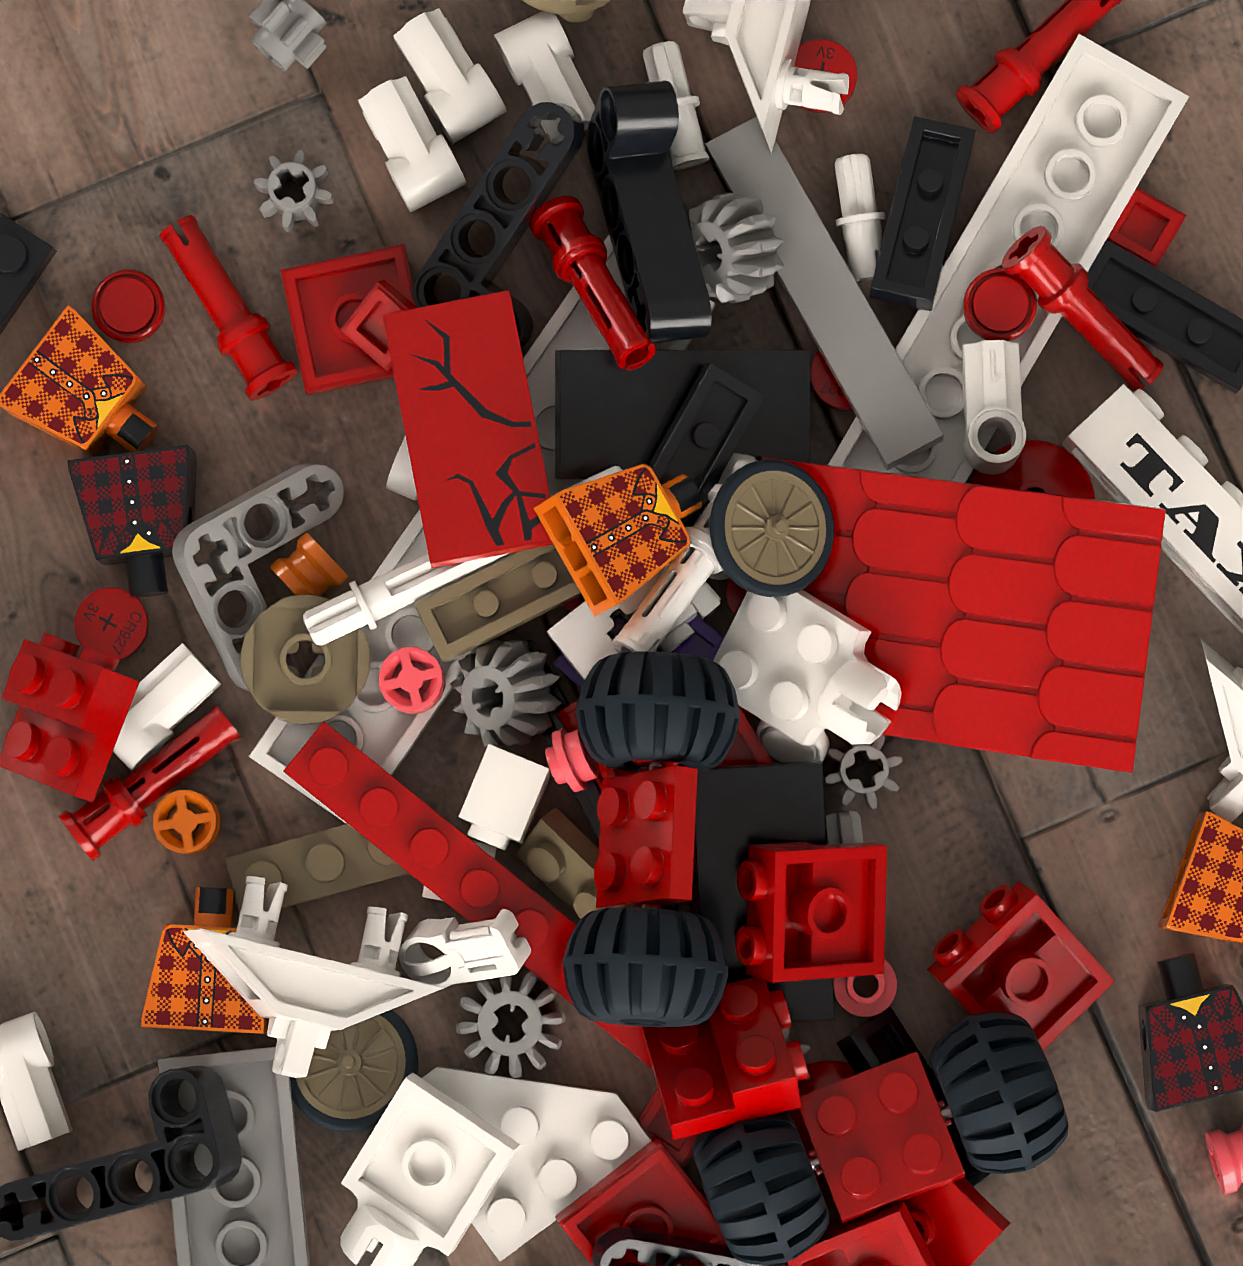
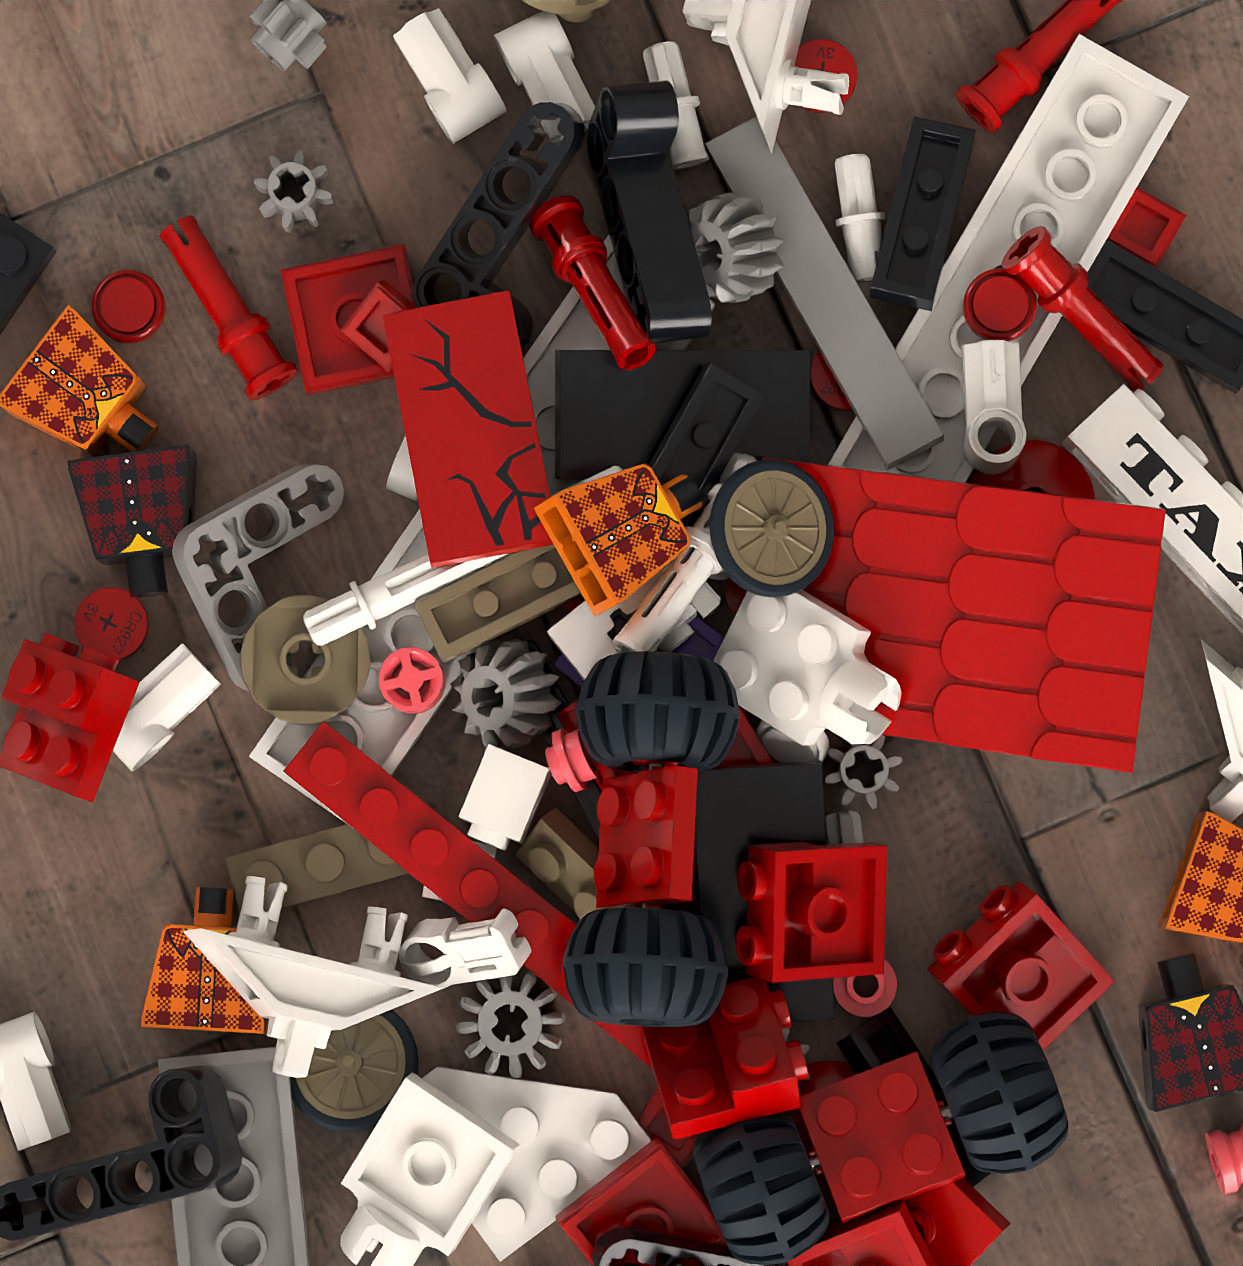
red pin [58,705,241,861] -> none
orange wheel [153,790,222,854] -> none
orange wheel [269,532,349,597] -> none
white piece [358,76,467,213] -> none

